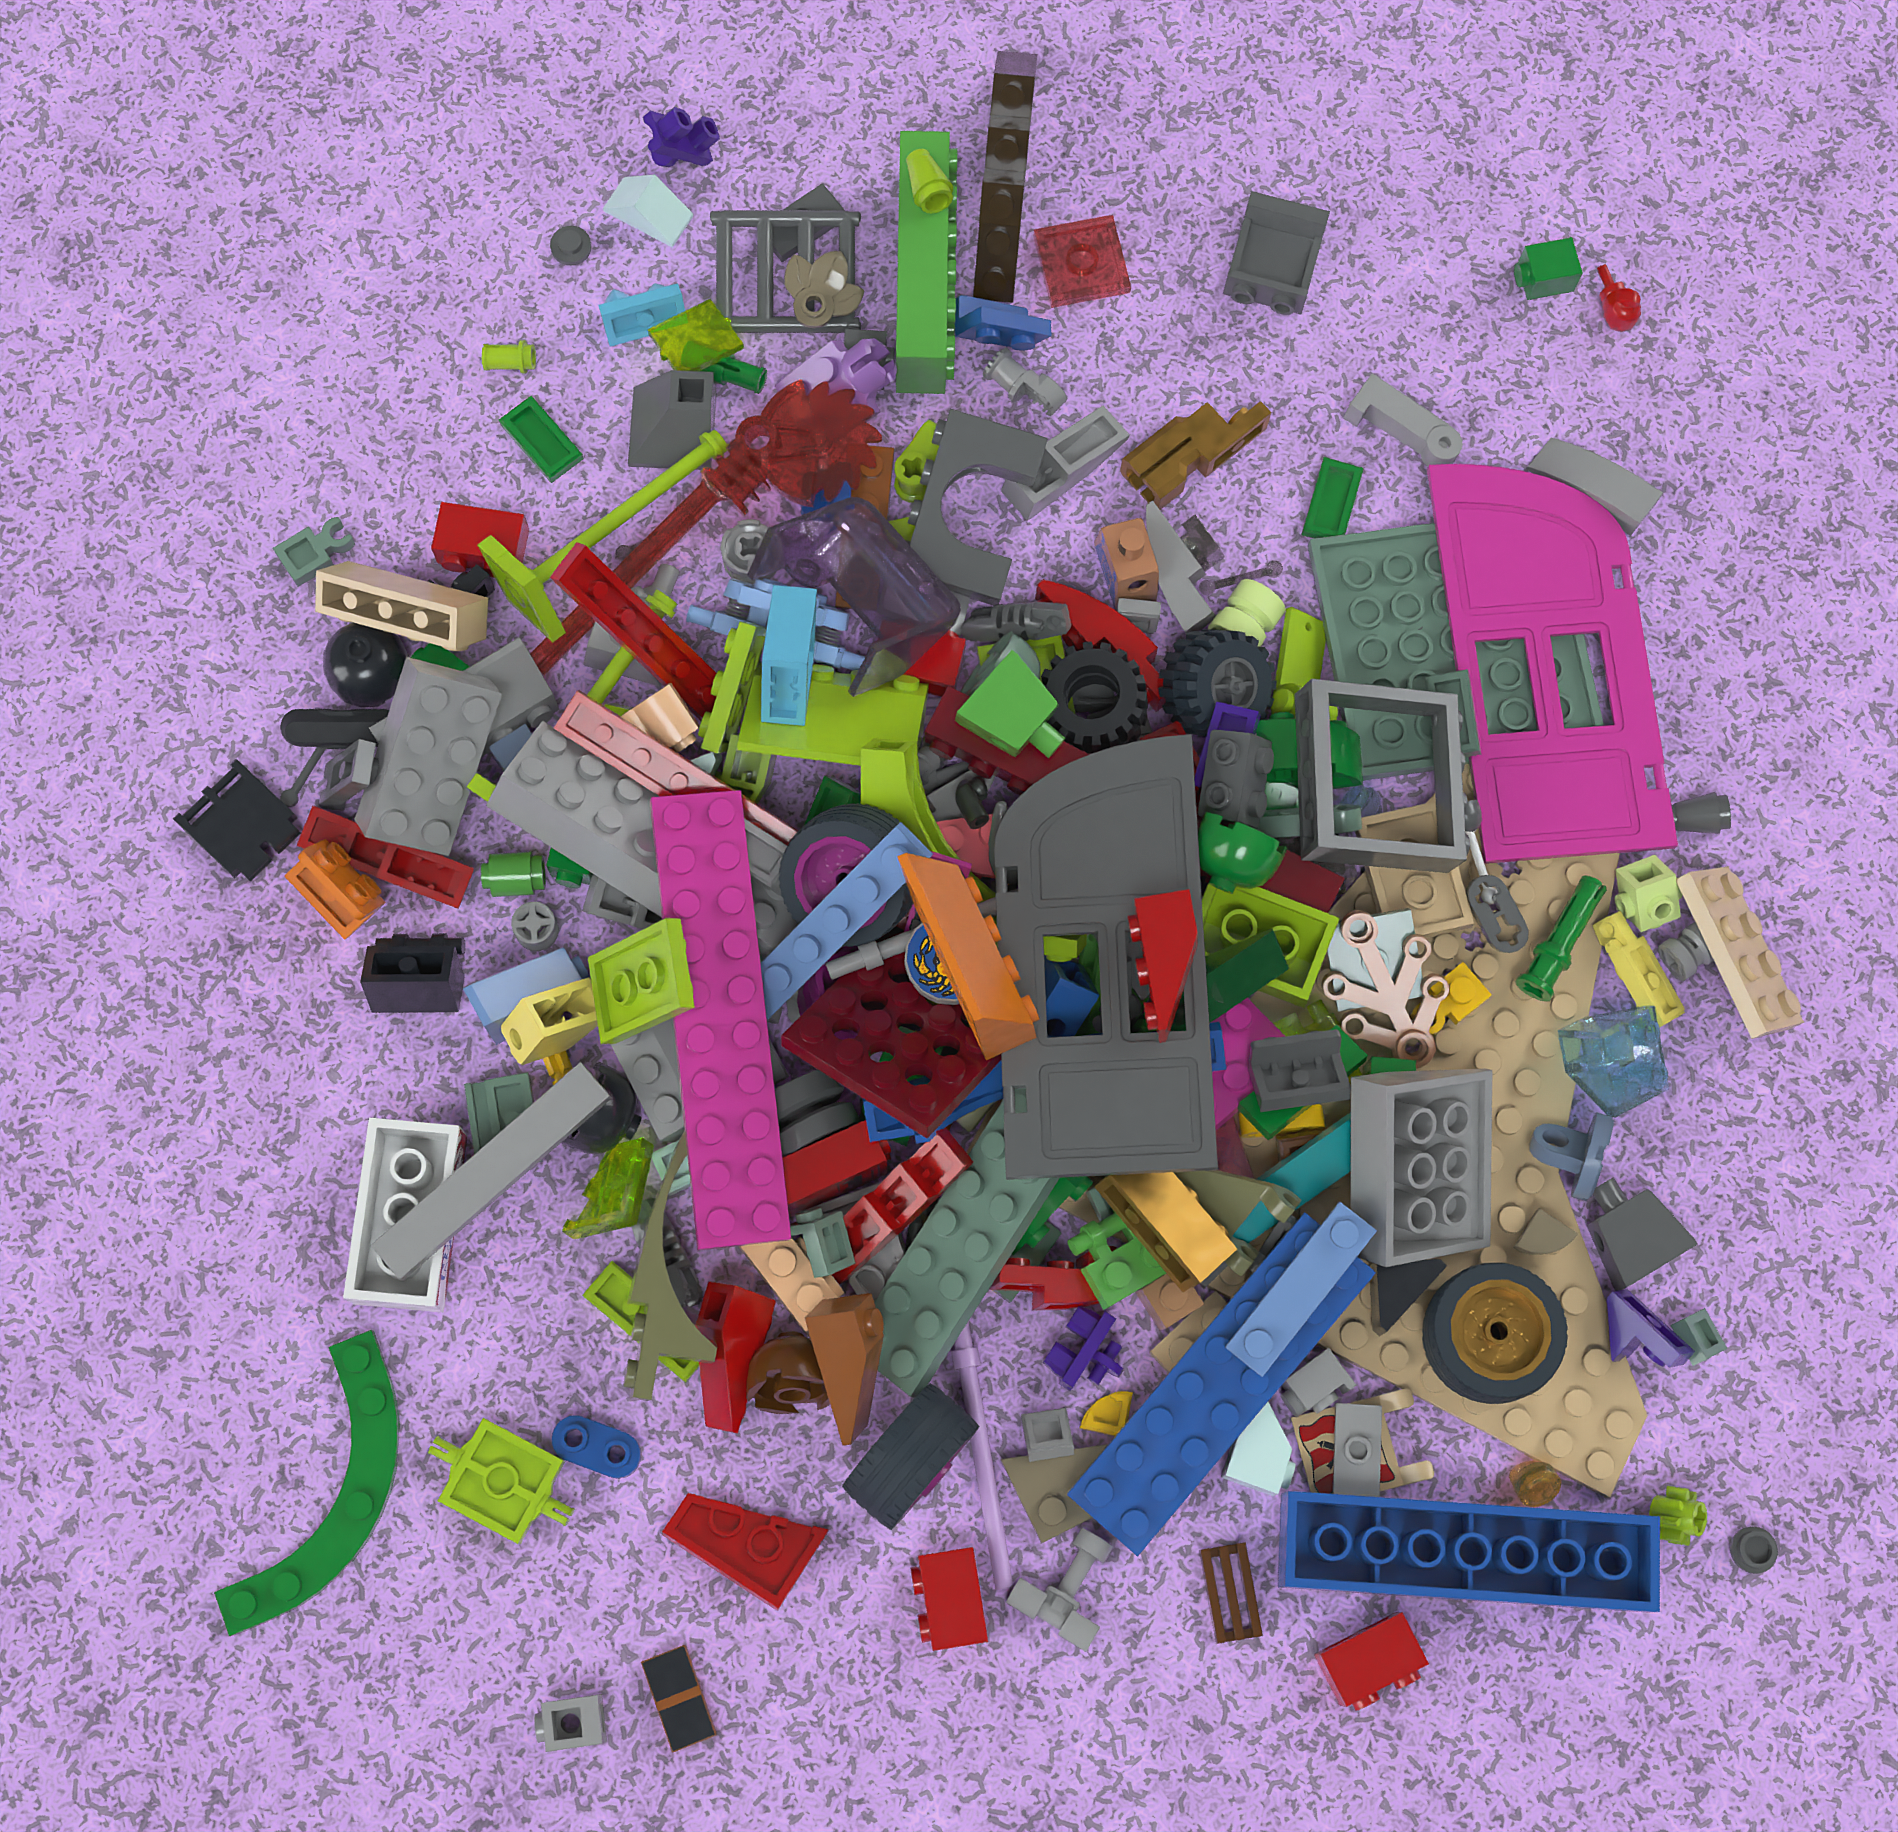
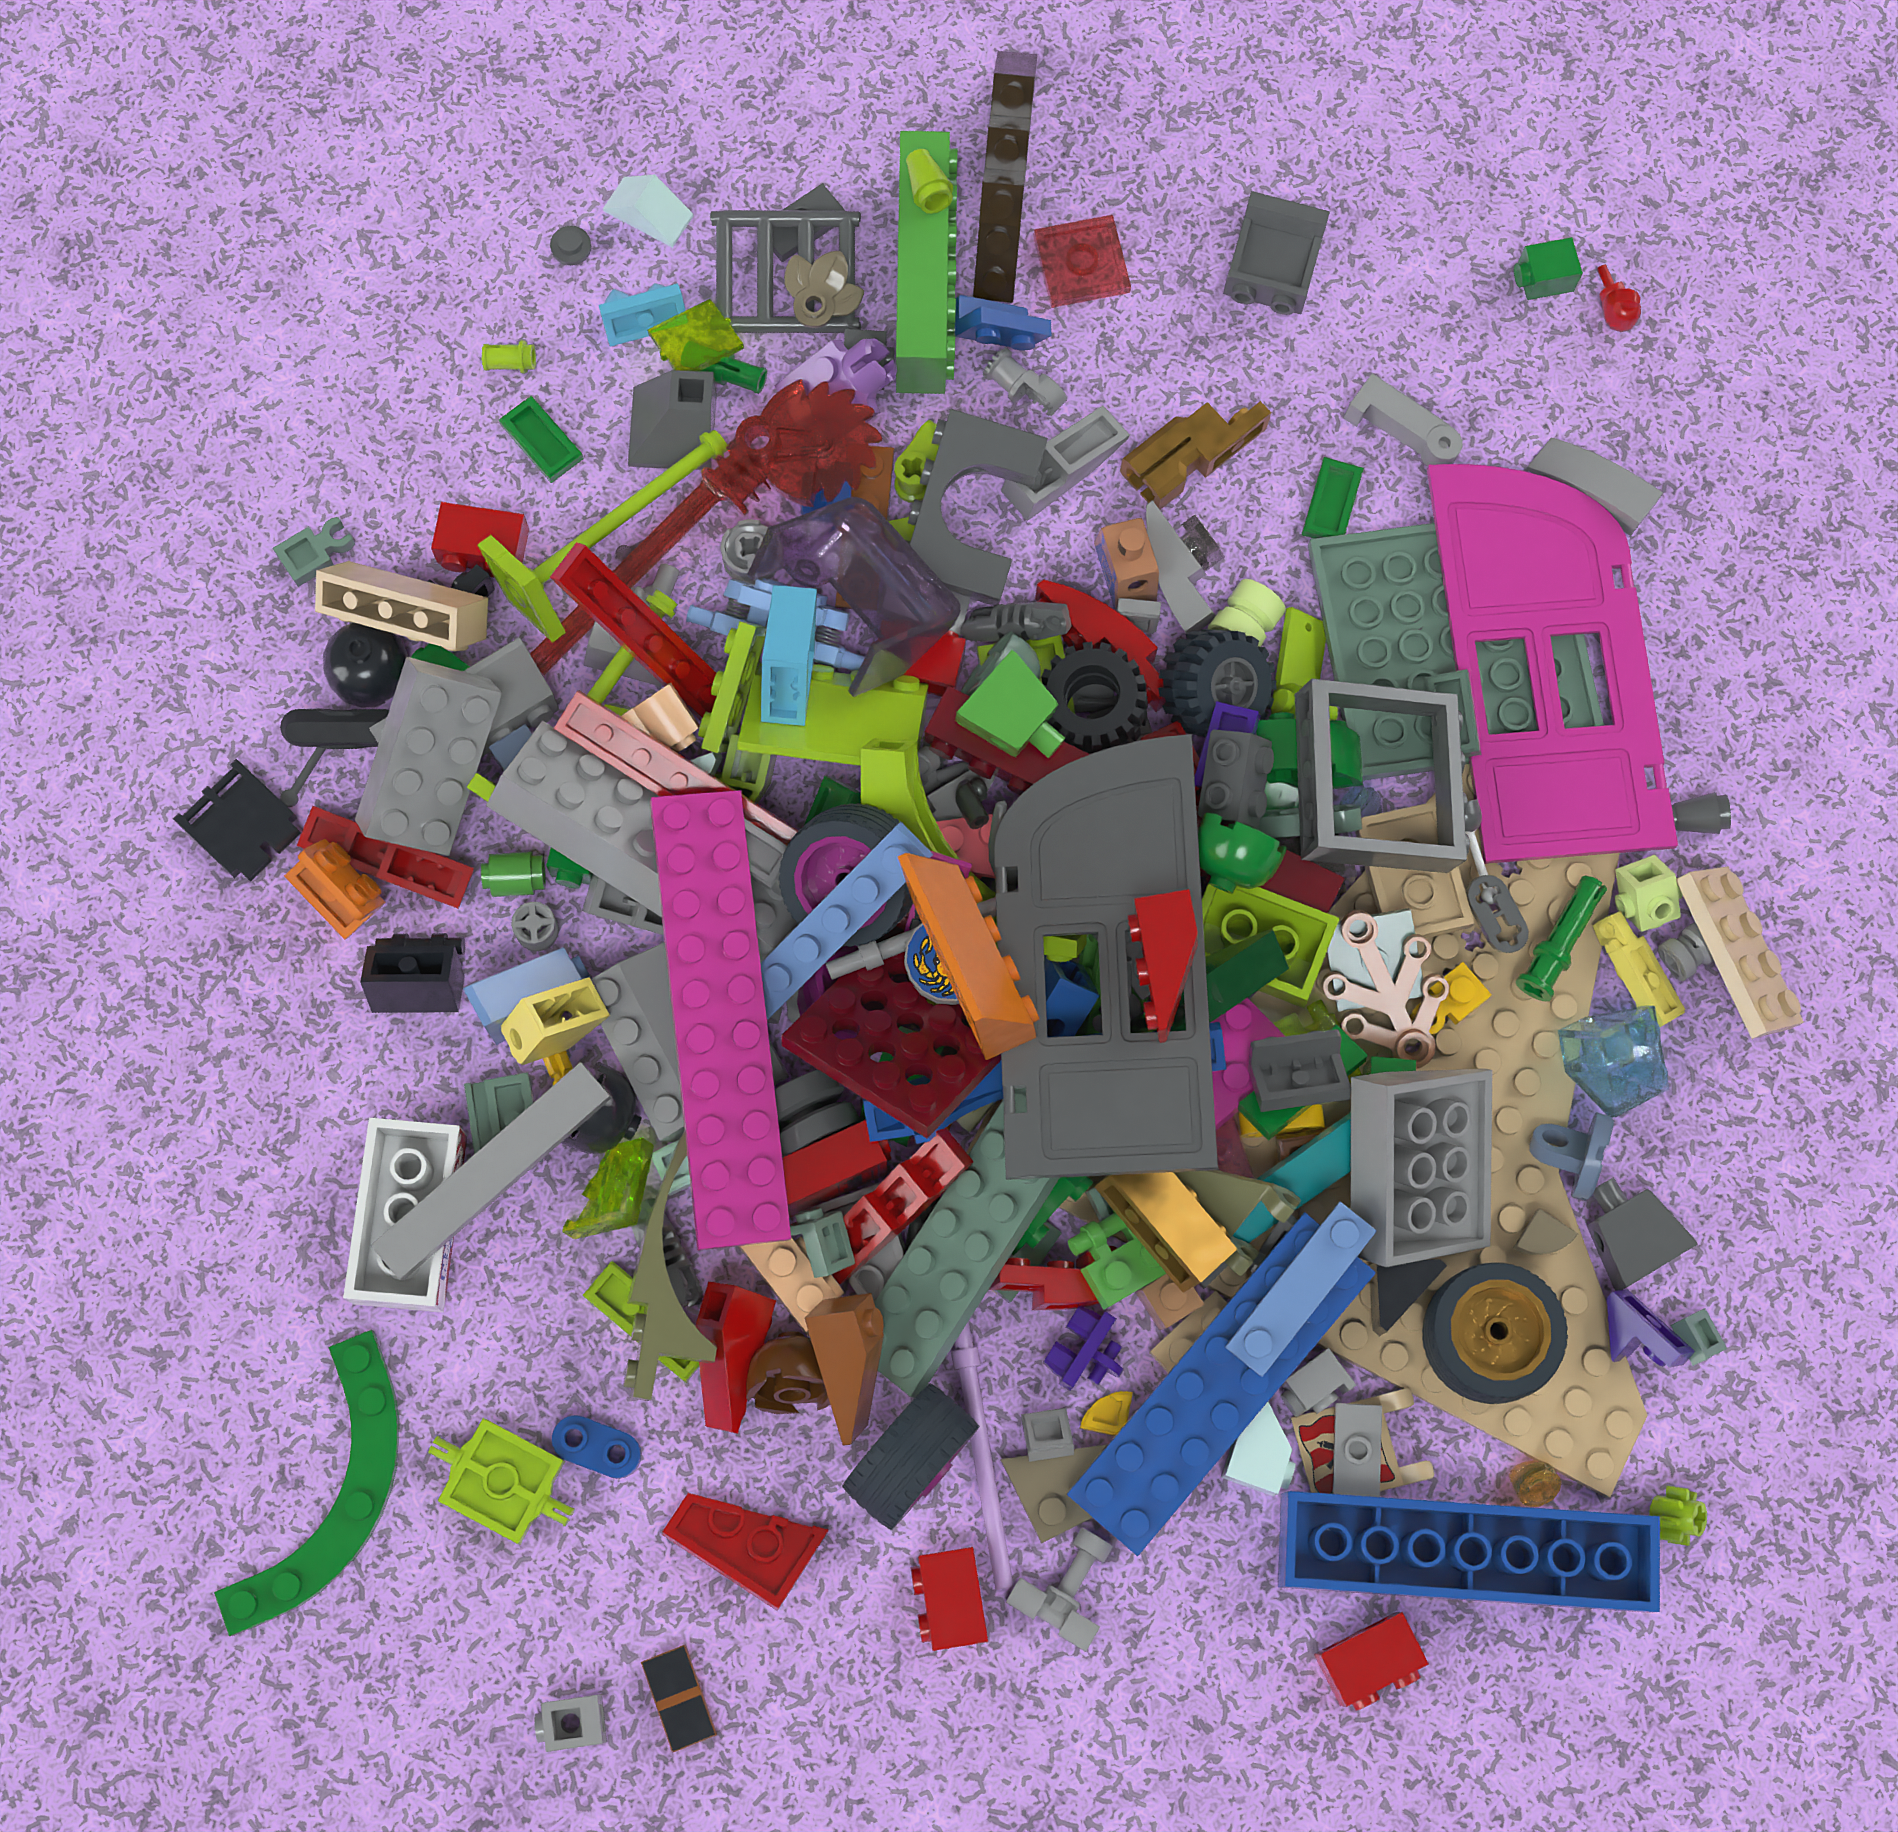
dark grey plate [319,739,379,811] -> none
lime plate [588,918,695,1044] -> none
dark purple hips [643,107,720,168] -> none
clear smoke hinge [1199,560,1283,595] -> none
reddish brown tile [1199,1542,1263,1644] -> none
dark grey plate [1730,1527,1778,1574] -> none

